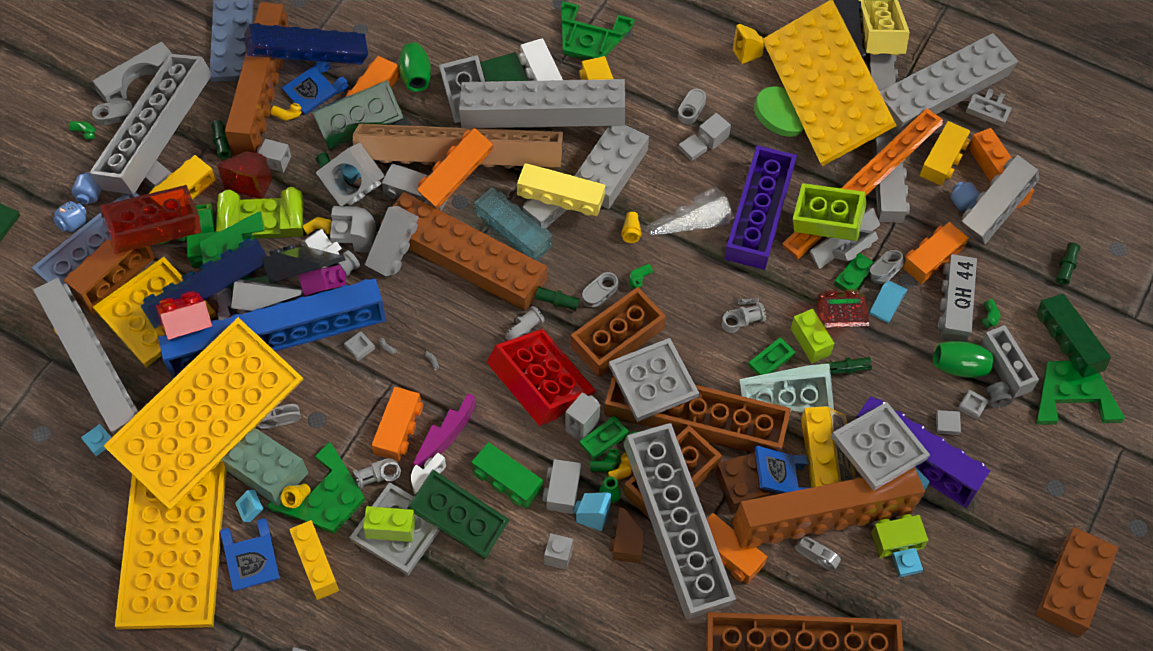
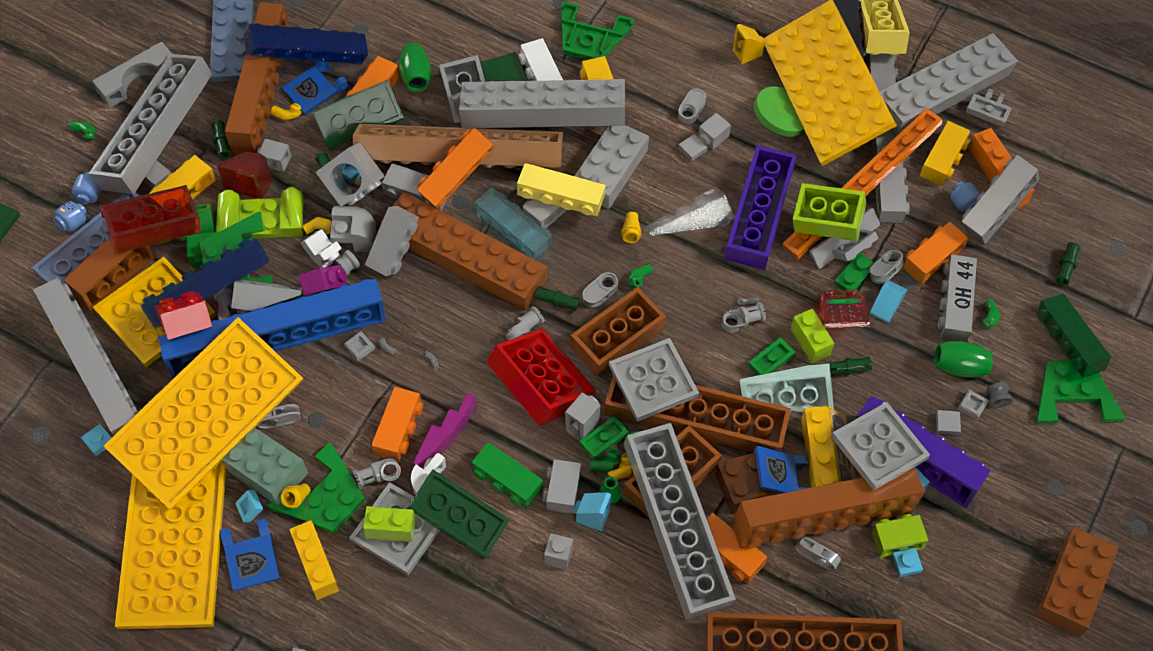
light grey piece [92,100,133,125] -> none
black slope [262,244,346,283] -> none
reddish brown slope [609,508,644,564] -> none
light grey brick [980,325,1039,399] -> none

